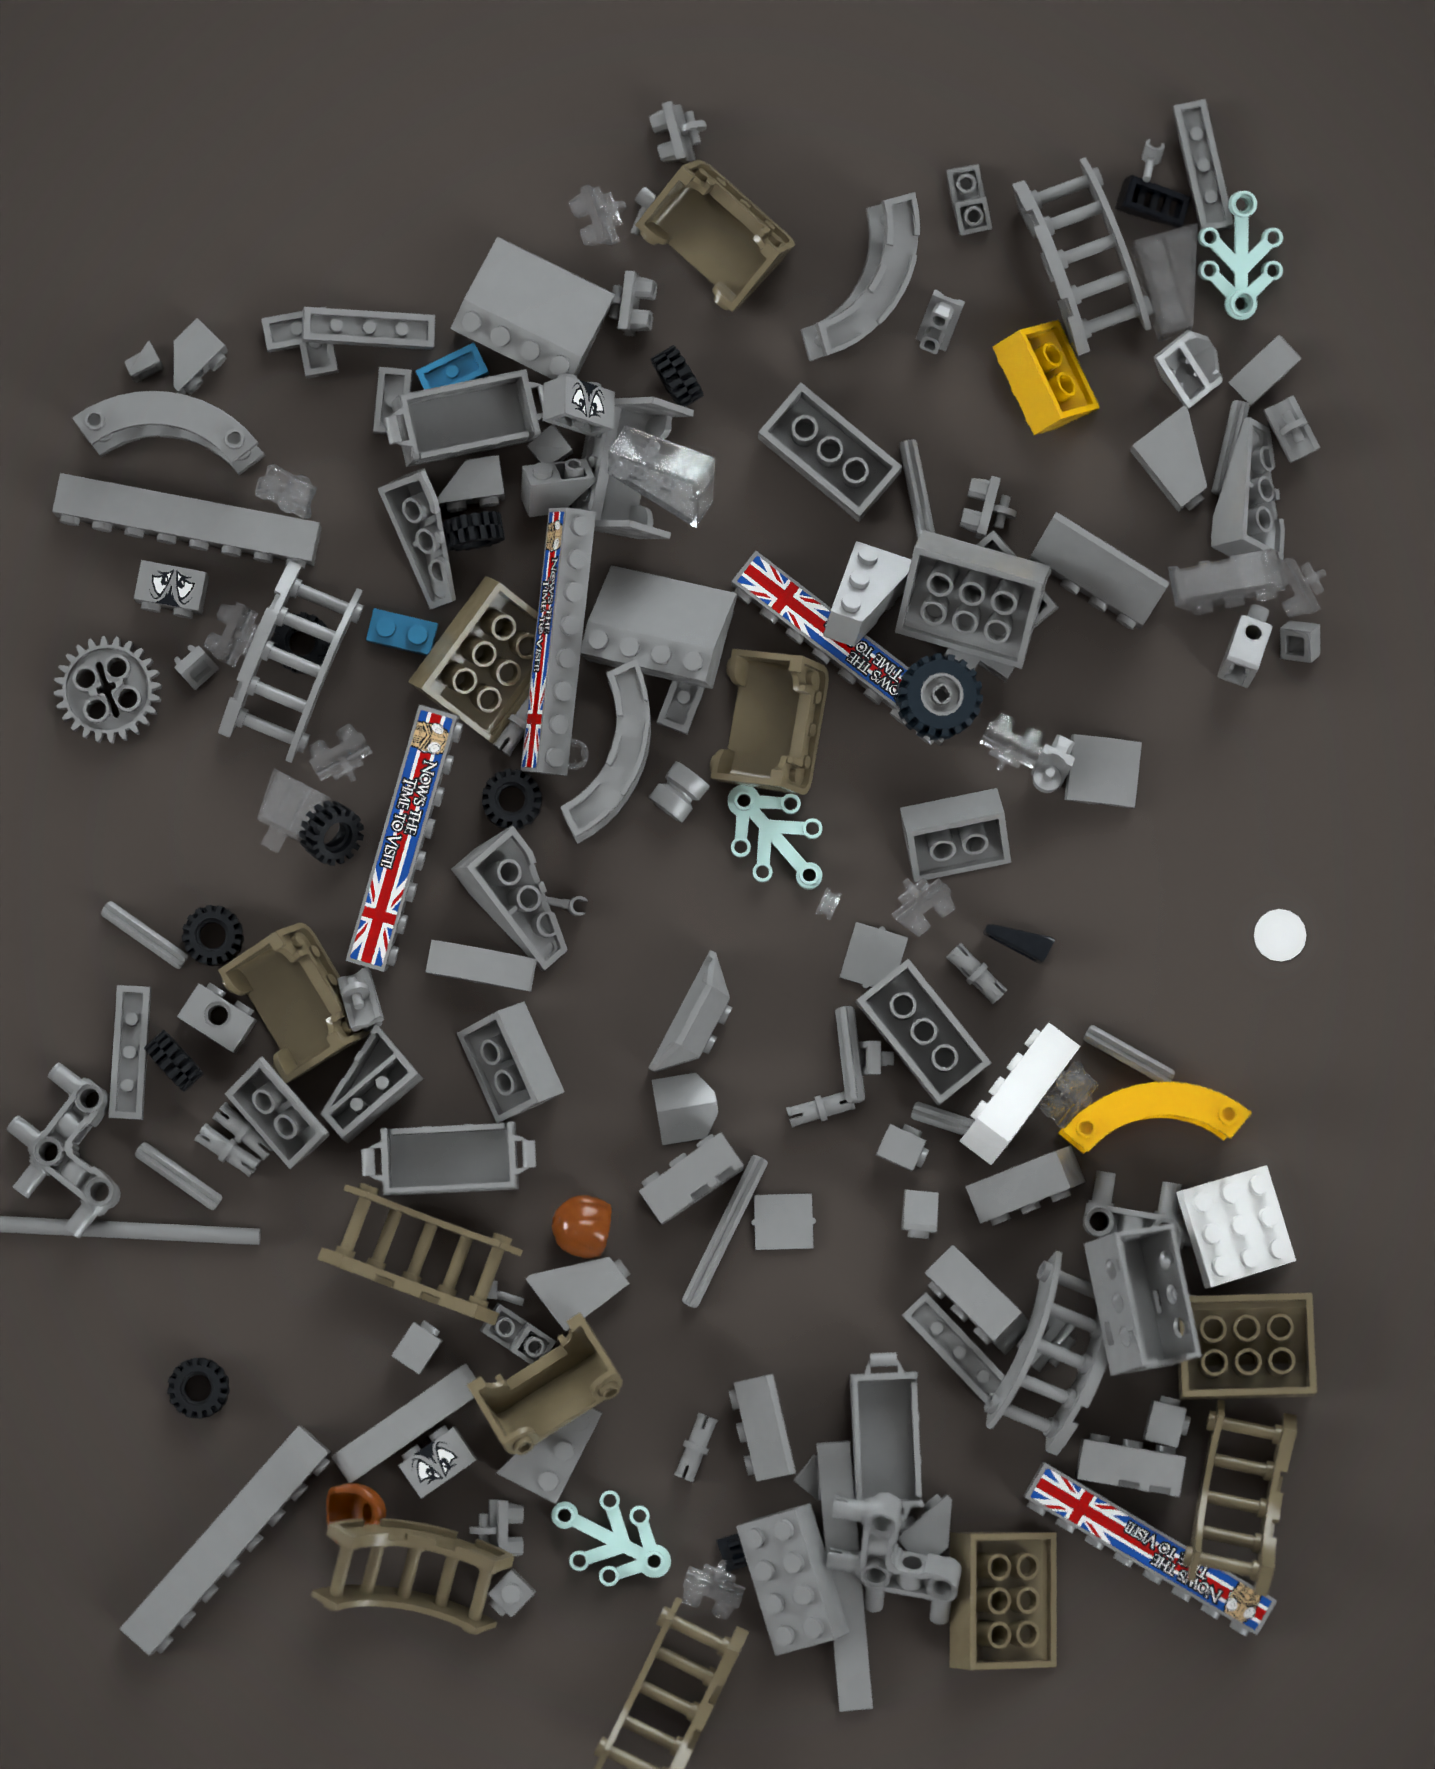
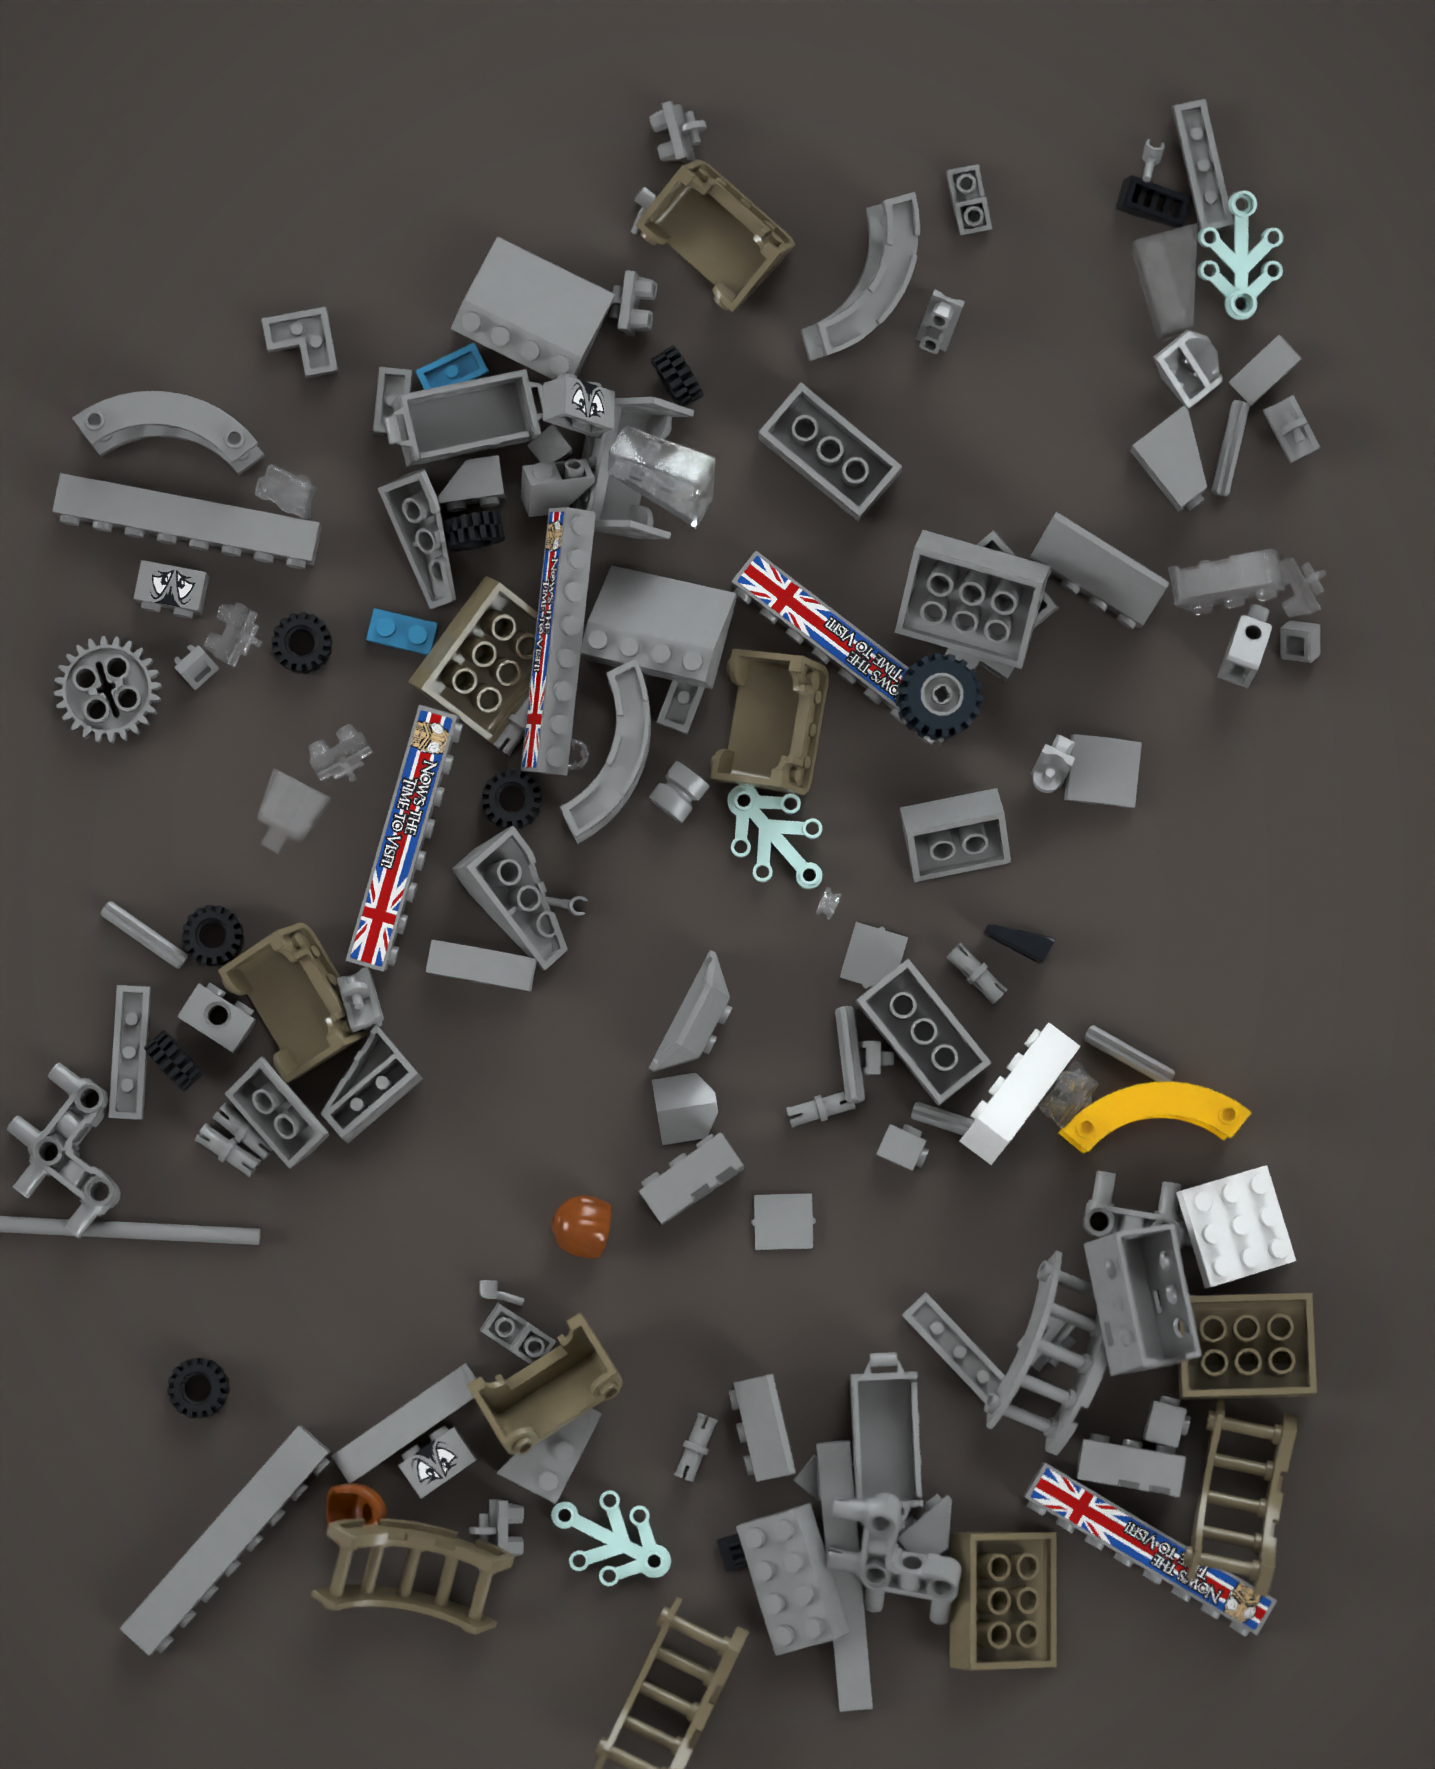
light grey slope [125,341,164,382] -> none
light grey axle [135,1142,223,1210] -> none
light grey slope [174,318,228,395] -> none
light grey fence [218,560,364,763] -> none
black tyre [299,801,364,866] -> none
light grey plate [302,307,435,350] -> none
dark tan fence [317,1183,523,1326] -> none
light grey container [361,1121,536,1196] -> none
light grey brick [391,1320,443,1374] -> none
light grey slope [457,1001,565,1123] -> none
light grey brick [488,1568,536,1618] -> none
light grey slope [525,1257,631,1332] -> none
clear hips [569,184,627,246] -> none
light grey axle [682,1155,768,1308] -> none
clear hips [682,1559,745,1619] -> none
wedge [823,541,911,647] -> none
clear hips [892,878,956,937] -> none
light grey axle [899,439,935,539] -> none
light grey slope [901,1190,939,1239] -> none
light grey wedge [925,1245,1029,1355] -> none
light grey hips [960,476,1017,539] -> none
light grey wedge [965,1145,1086,1226] -> none
clear hips [979,713,1043,771] -> none
yellow slope [993,320,1100,435] -> none
light grey fence [1012,157,1153,356] -> none
light grey wedge [1211,417,1285,562] -> none
white sticker [1254,909,1307,962] -> none

